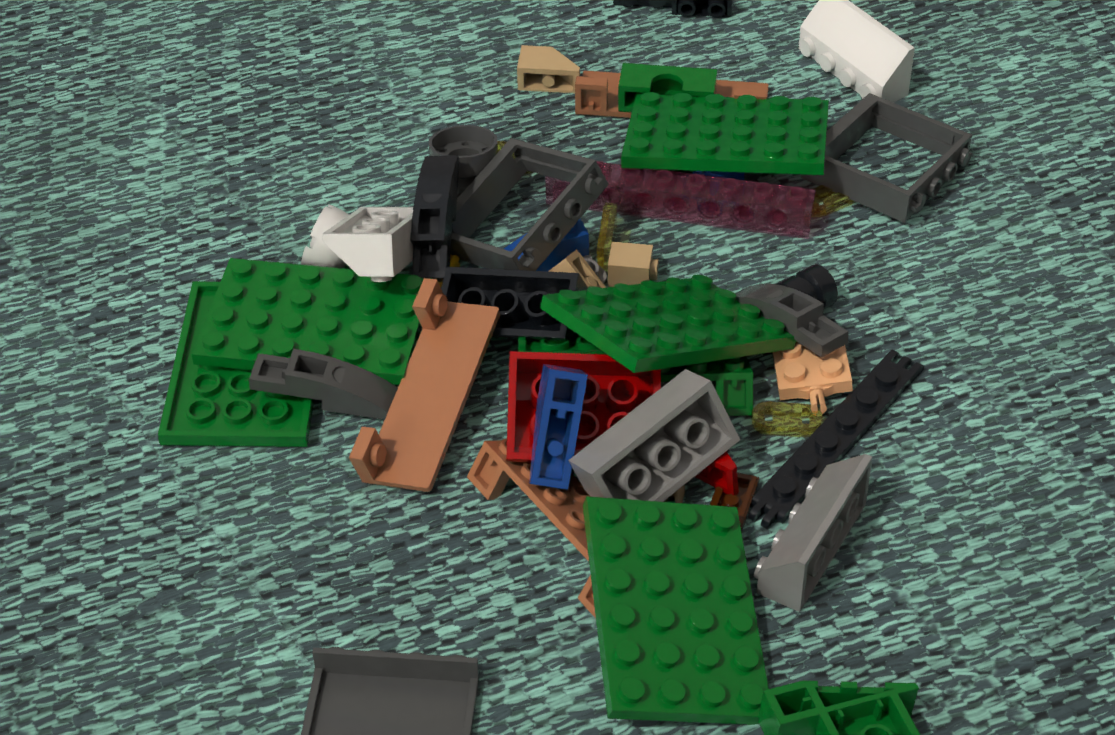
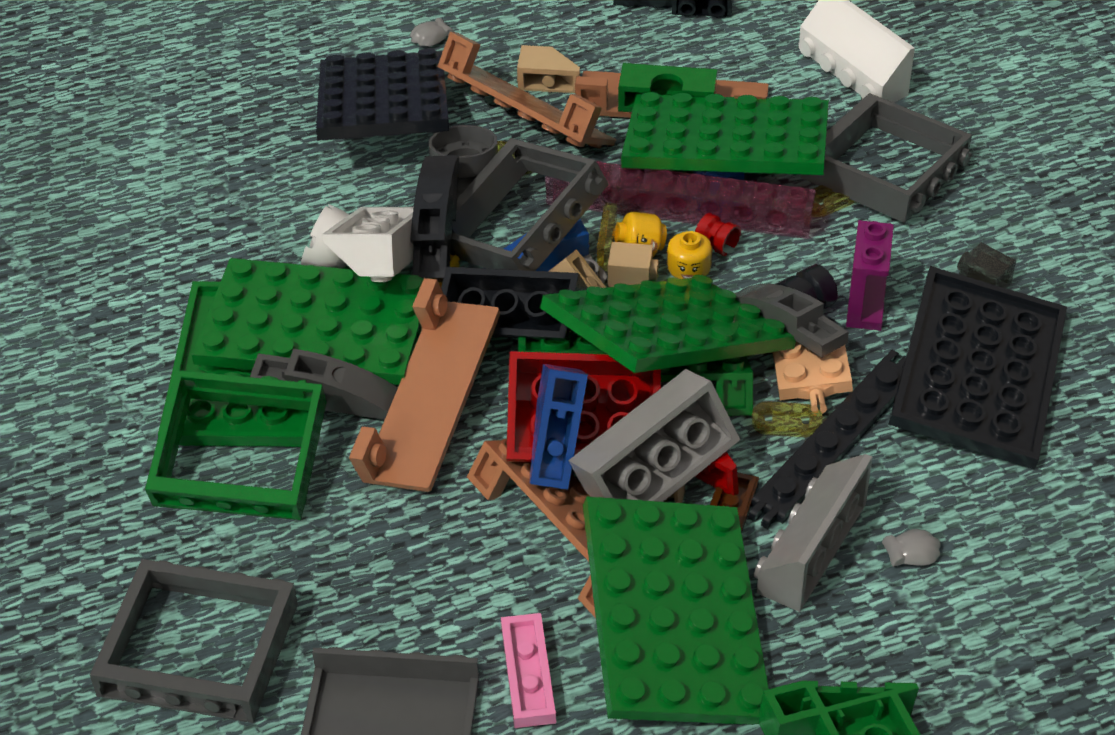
none -> dark grey window [90,559,298,723]
none -> green window [145,369,327,520]
none -> black plate [316,48,449,141]
none -> light grey animal [410,18,454,46]
none -> nougat bracket [437,32,616,148]
none -> bright pink plate [501,613,556,728]
none -> yellow head [614,212,667,257]
none -> yellow head [667,231,712,279]
none -> red wheel [695,212,741,256]
none -> magenta panel [846,220,894,331]
none -> light grey animal [882,529,941,567]
none -> black plate [888,266,1067,469]
none -> clear smoke brick [957,242,1016,288]

